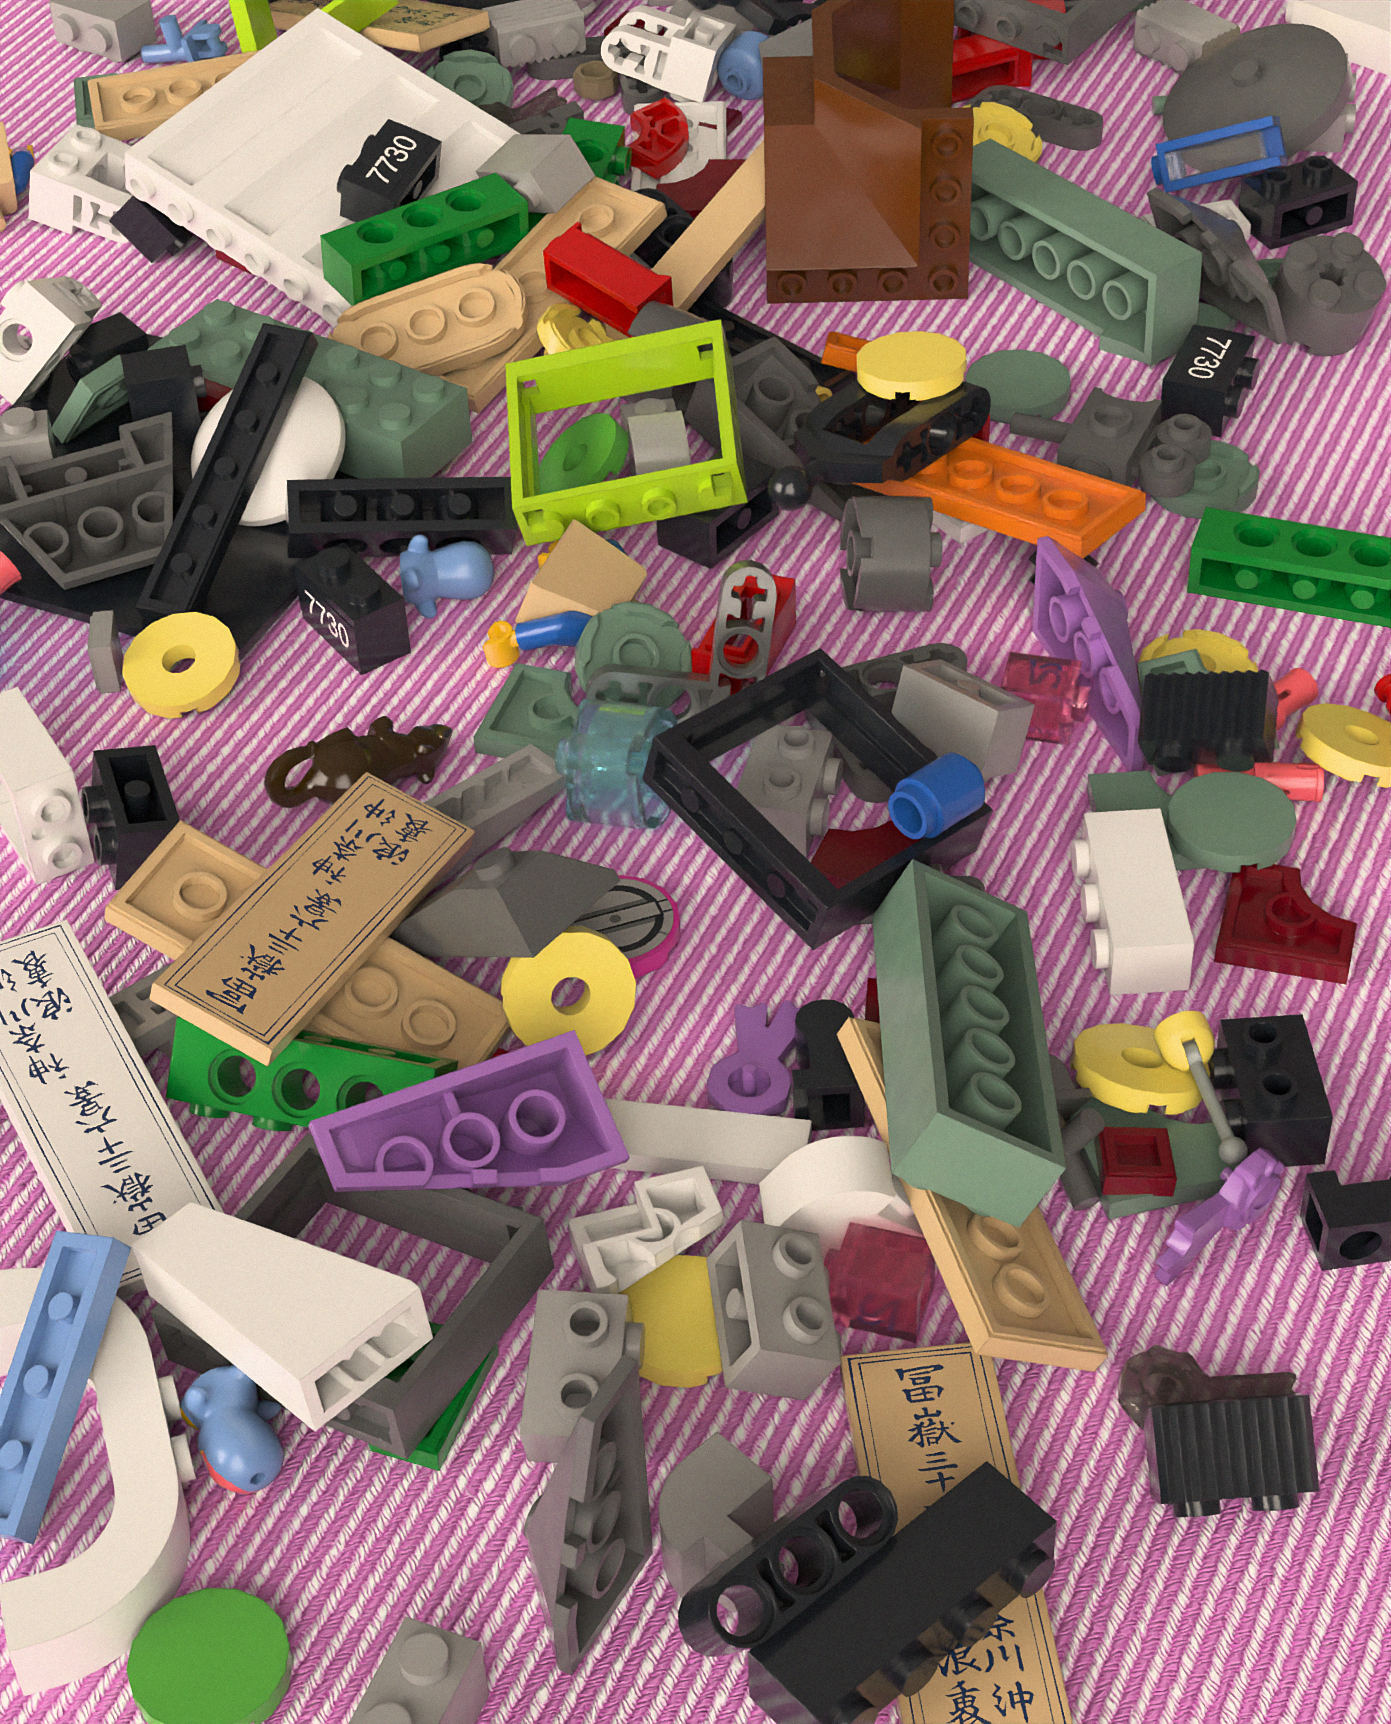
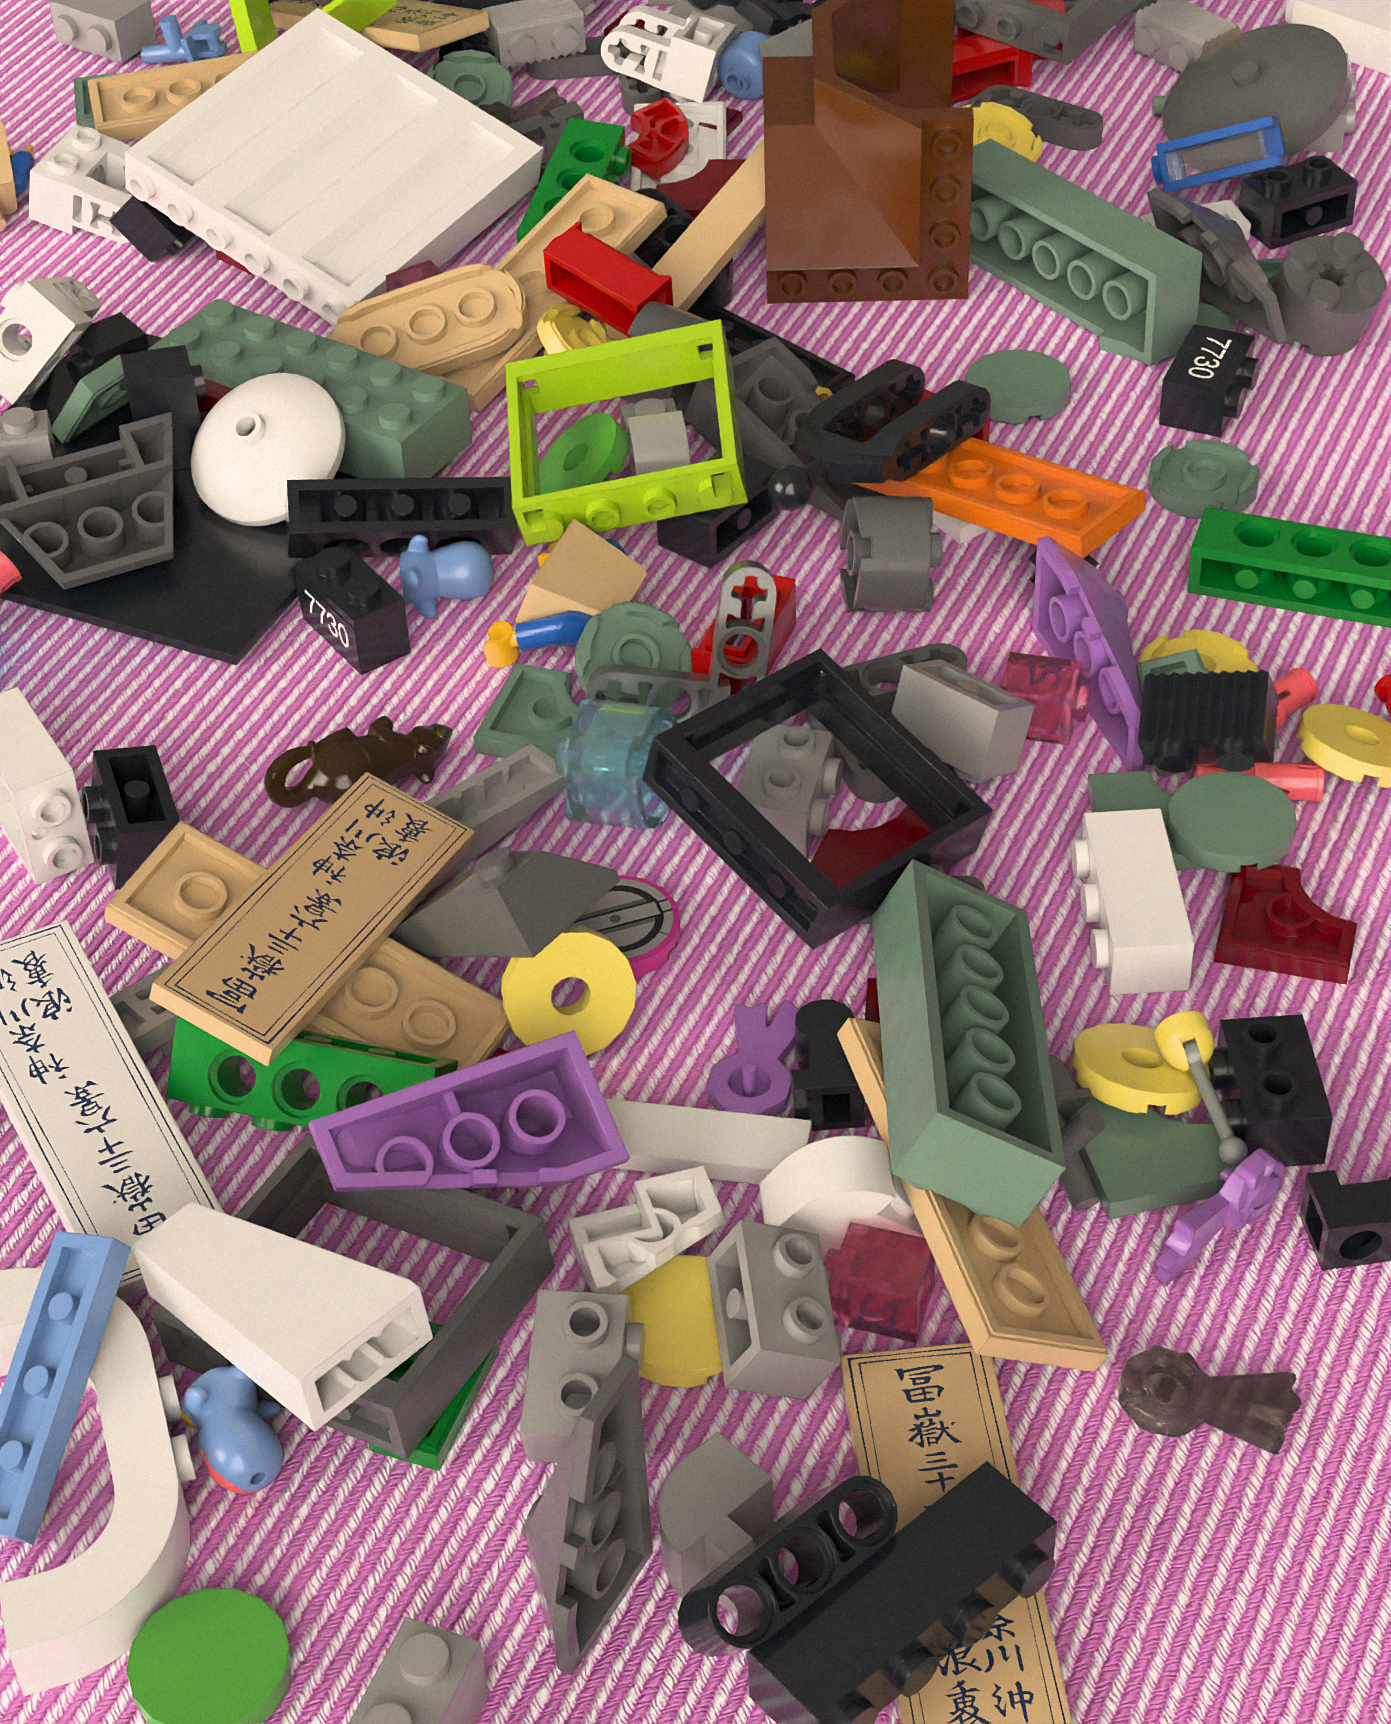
light grey tile [88,610,123,694] -> none
light yellow tile [122,612,241,719] -> none
black tile [135,323,318,620] -> none
green brick [320,172,529,306] -> none
black brick [337,119,442,222] -> none
light grey brick [475,134,595,214] -> none
dark tan tile [573,60,619,100] -> none
orange tile [821,331,871,373] -> none
light yellow tile [857,331,967,401] -> none
blue brick [888,752,985,839] -> none
dark grey piece [1010,387,1212,498] -> none
dark red tile [1094,1126,1177,1197] -> none
black brick [1142,1393,1320,1517] -> none

